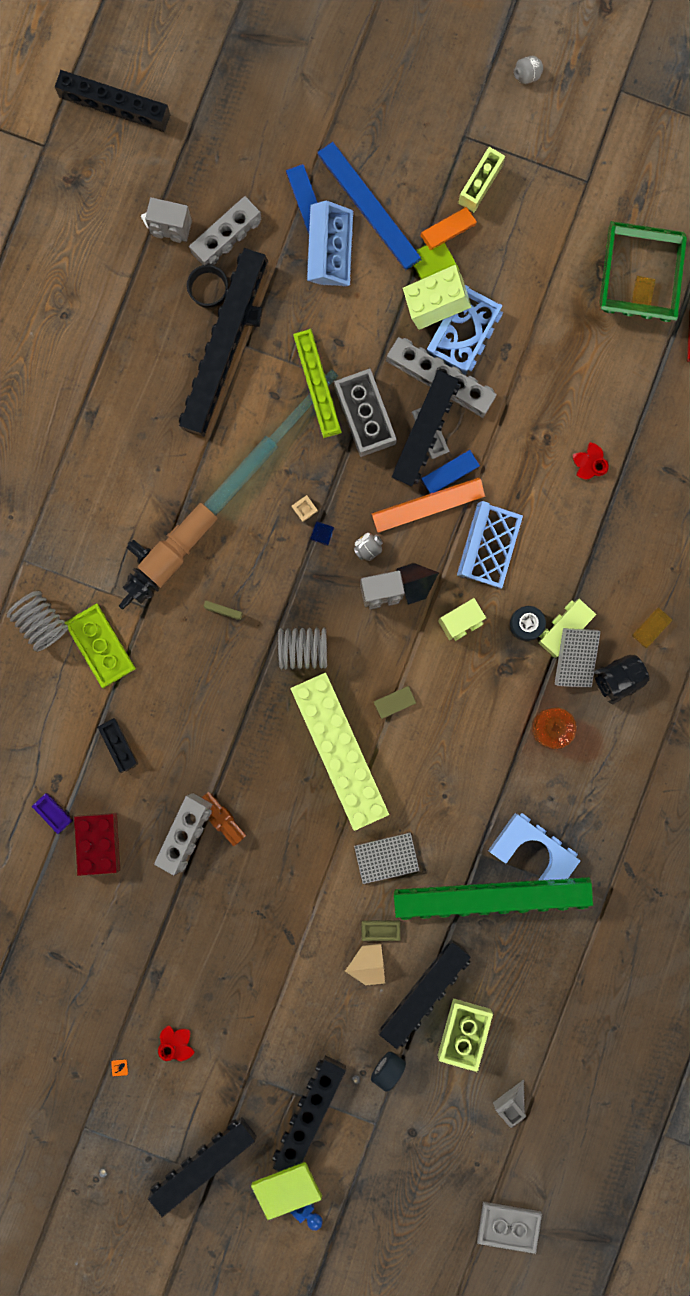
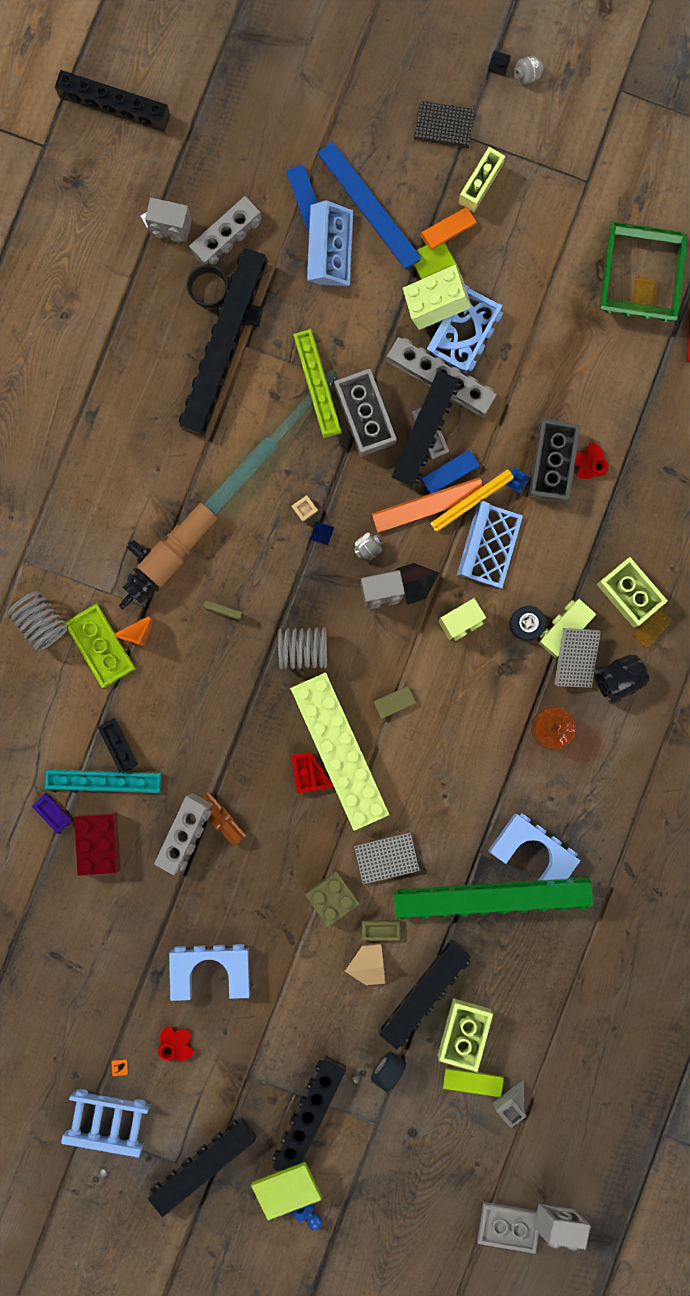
none -> teal tile [44,770,162,793]
none -> light blue fence [61,1089,150,1157]
none -> orange slope [115,616,153,647]
none -> light blue arch [169,944,250,1001]
none -> red wing [291,752,334,793]
none -> olive brick [305,870,360,927]
none -> clear smoke tile [414,101,475,148]
none -> yellow axle [431,470,514,531]
none -> lime tile [443,1067,504,1097]
none -> black plate [488,50,511,76]
none -> blue tile [505,467,530,494]
none -> dark grey brick [528,419,581,504]
none -> light grey brick [534,1204,591,1250]
none -> yellowish green brick [597,557,667,628]

